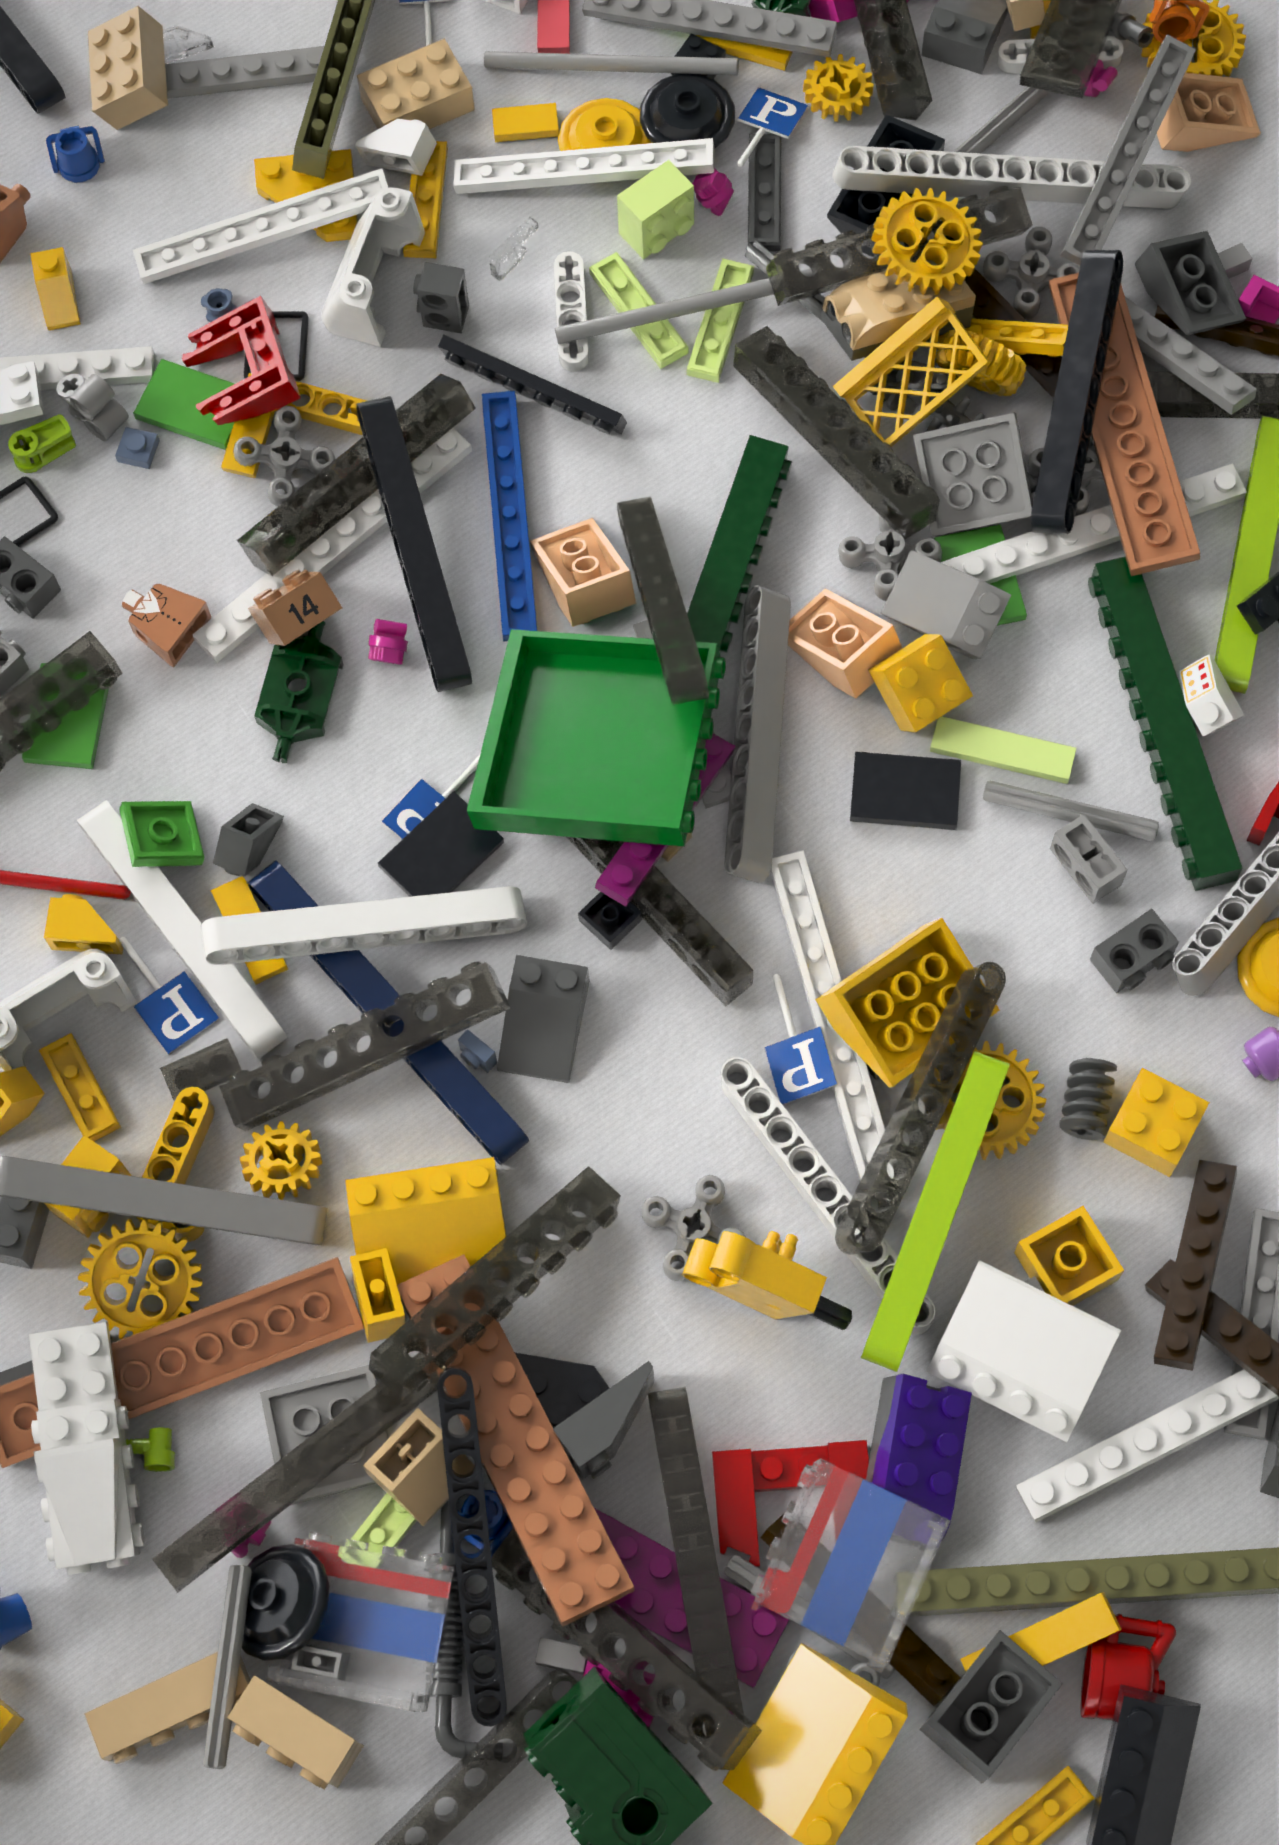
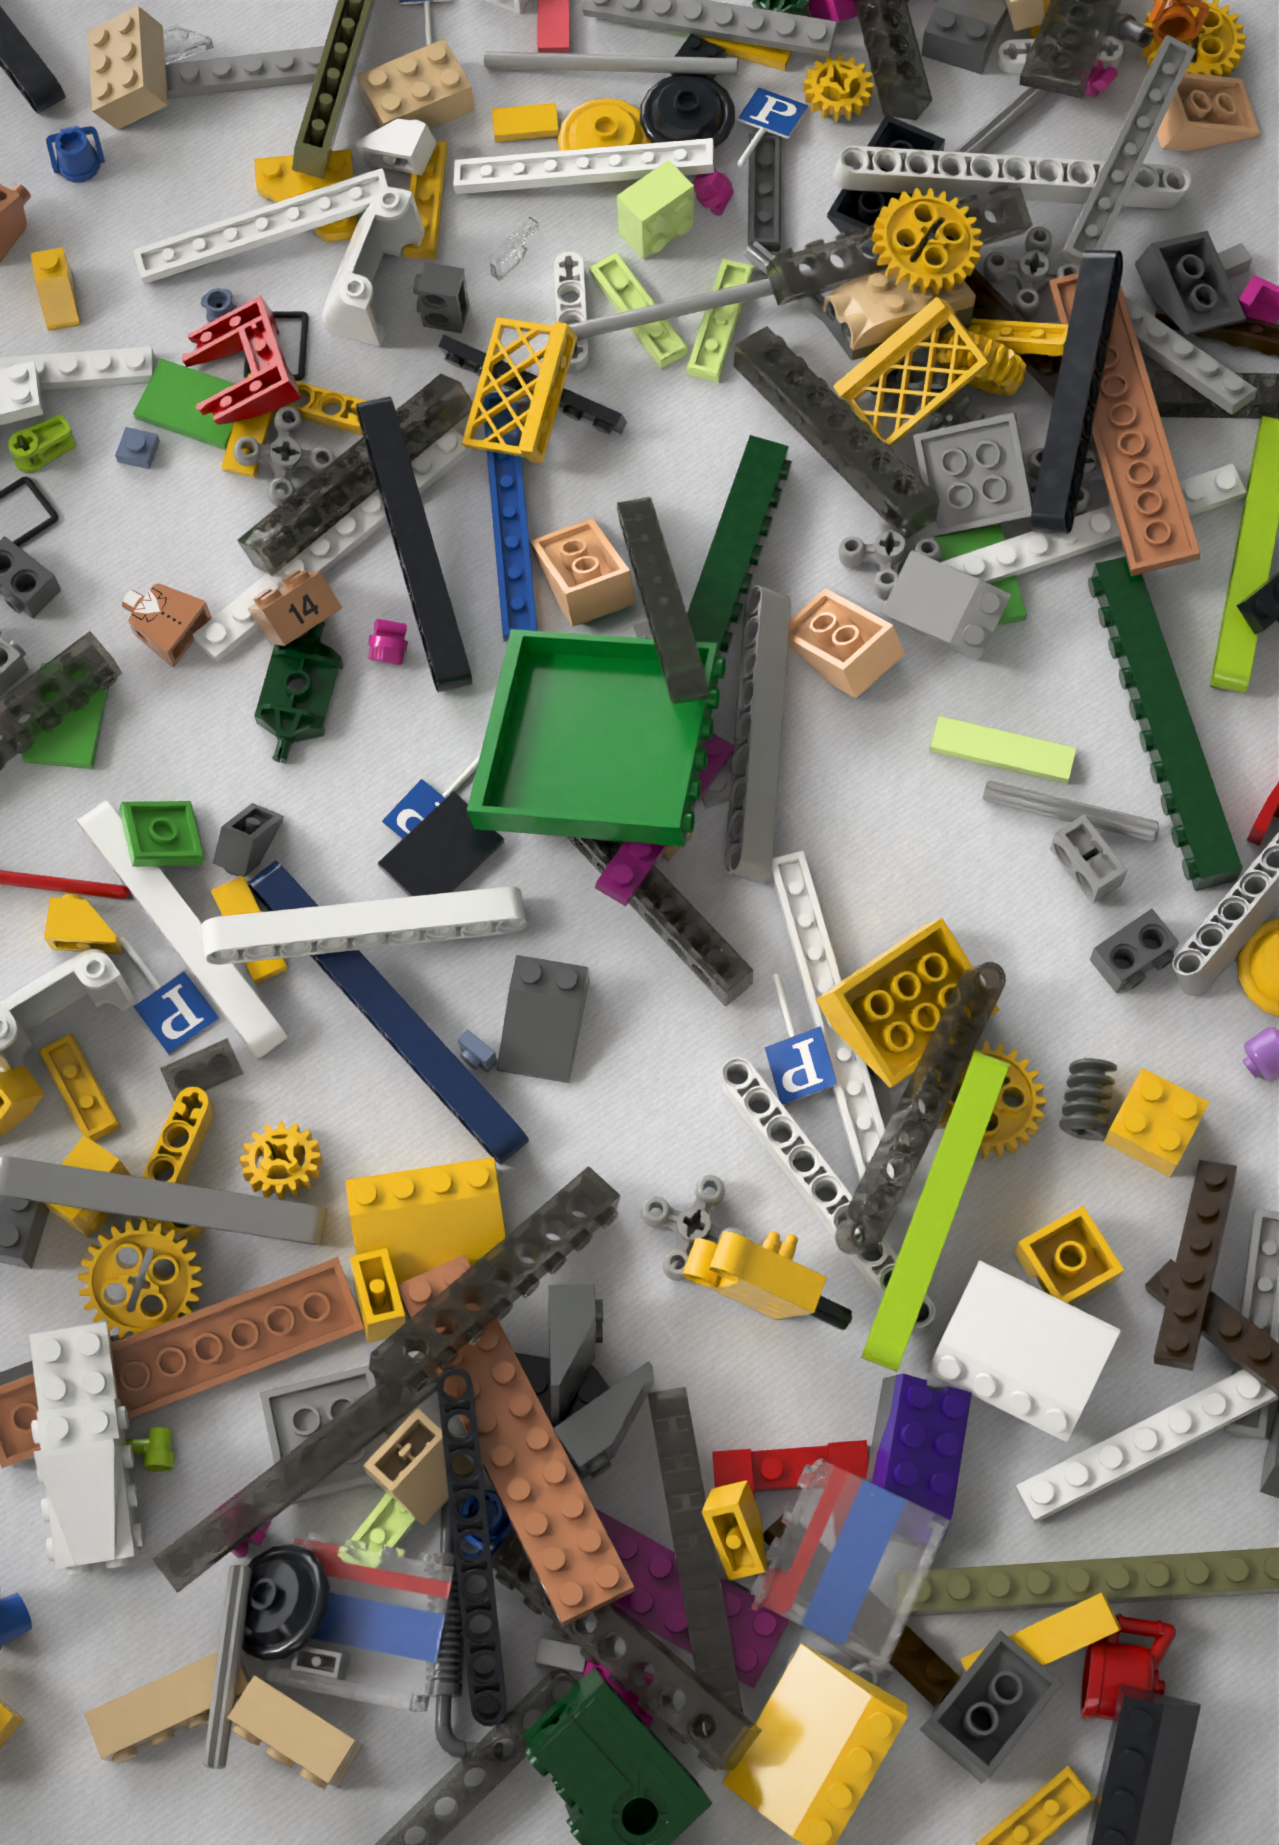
light grey piece [56,373,129,441] -> none
clear smoke brick [219,961,510,1131] -> none
black piece [578,892,642,950] -> none
black tile [850,751,961,830] -> none
yellow brick [868,634,973,732] -> none
white slope [1179,654,1245,736] -> none
none -> yellow fence [461,317,577,464]
none -> dark grey slope [548,1284,603,1426]
none -> yellow slope [702,1480,767,1580]

